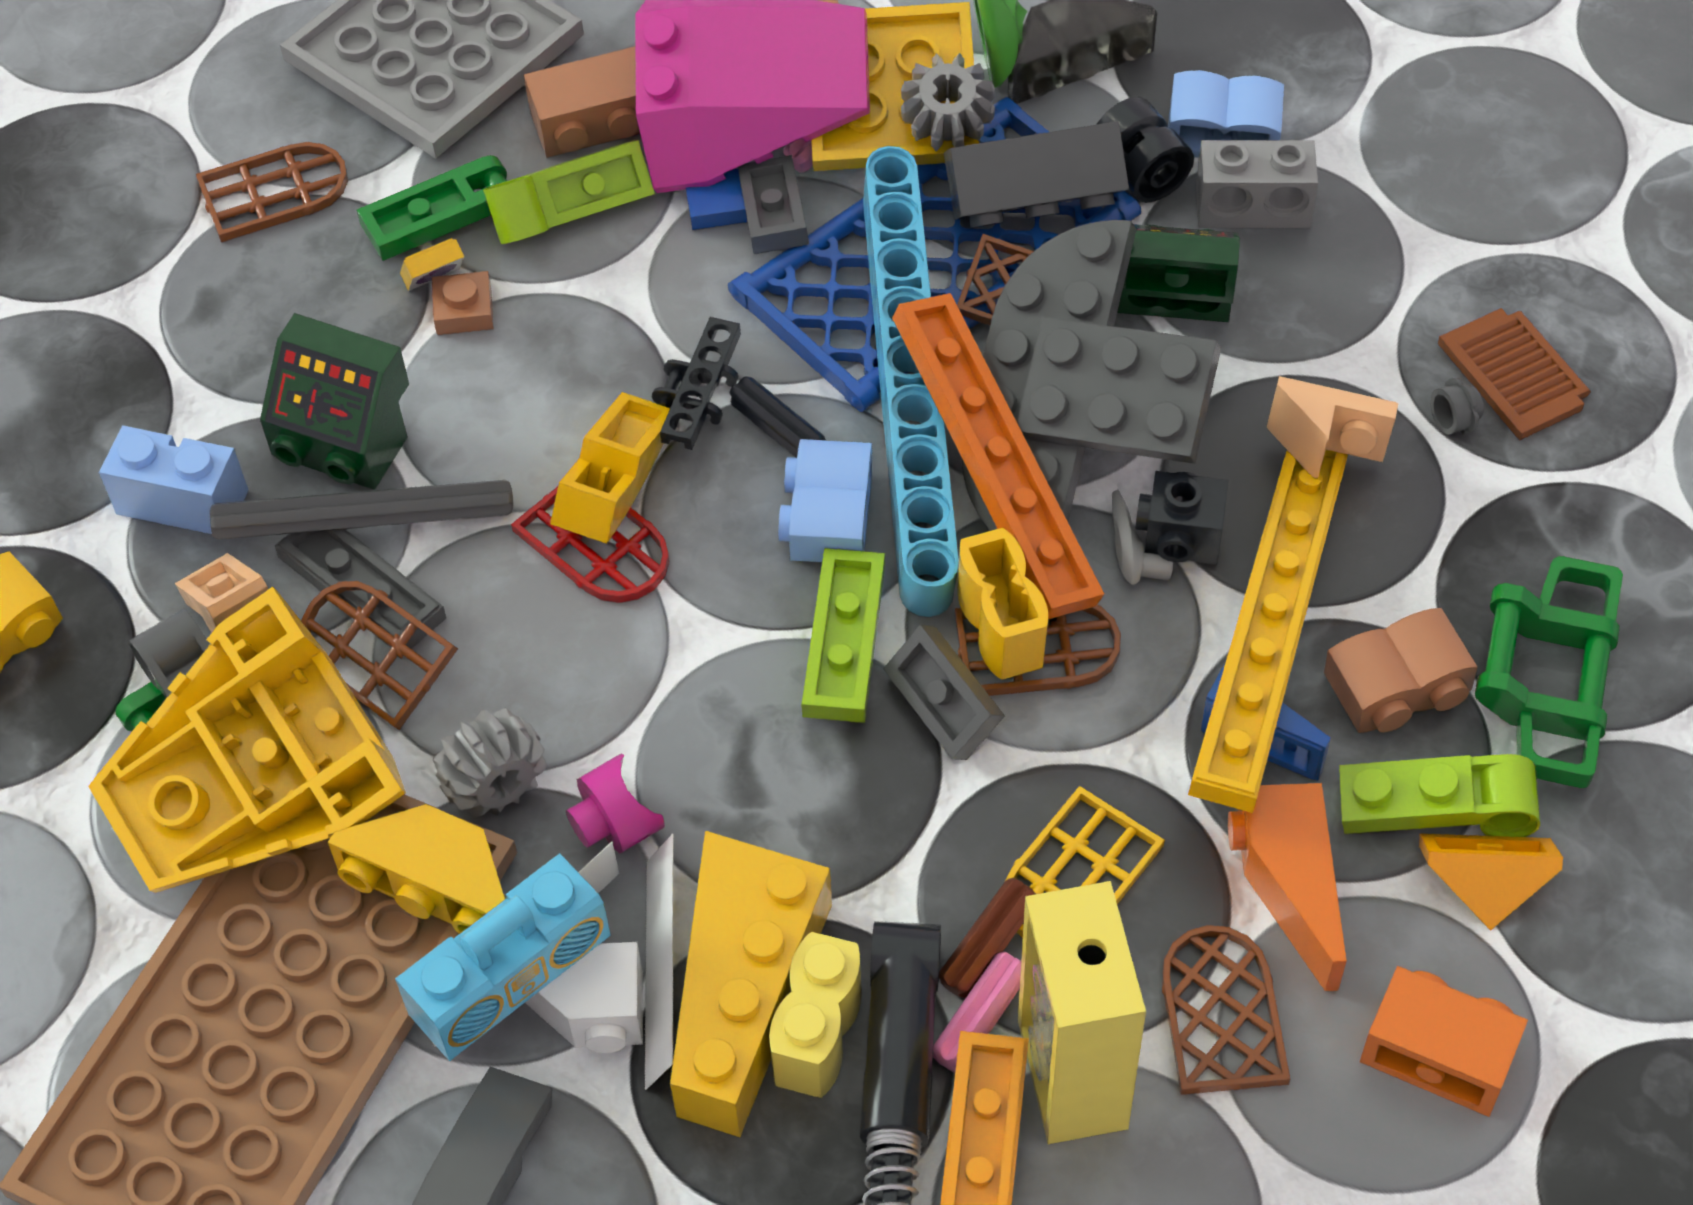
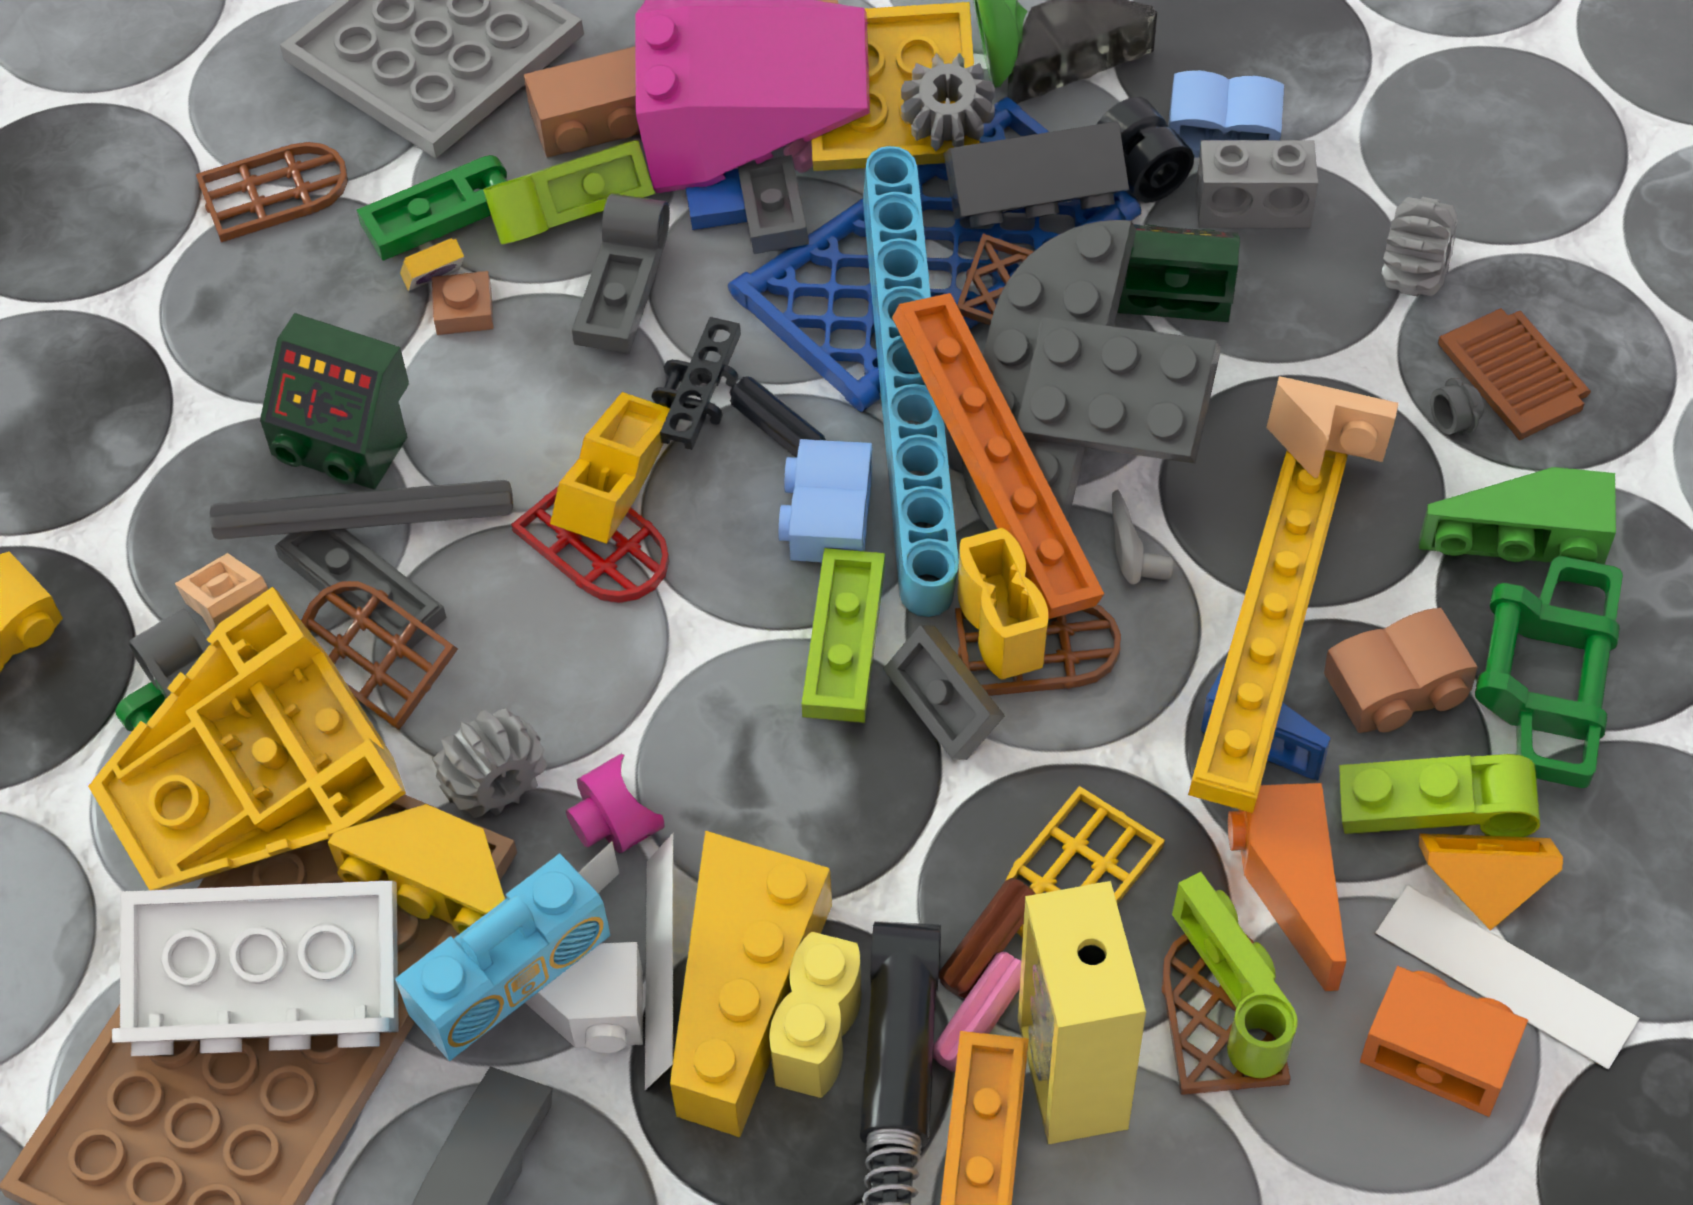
light blue piece [99,425,248,534] -> none
black brick [1135,471,1229,564] -> none
none -> white bracket [112,881,399,1056]
none -> dark grey plate [572,193,670,354]
none -> lime plate [1172,872,1298,1078]
none -> white sticker [1375,885,1640,1070]
none -> light grey gear [1382,197,1458,297]
none -> bright green slope [1419,467,1616,564]

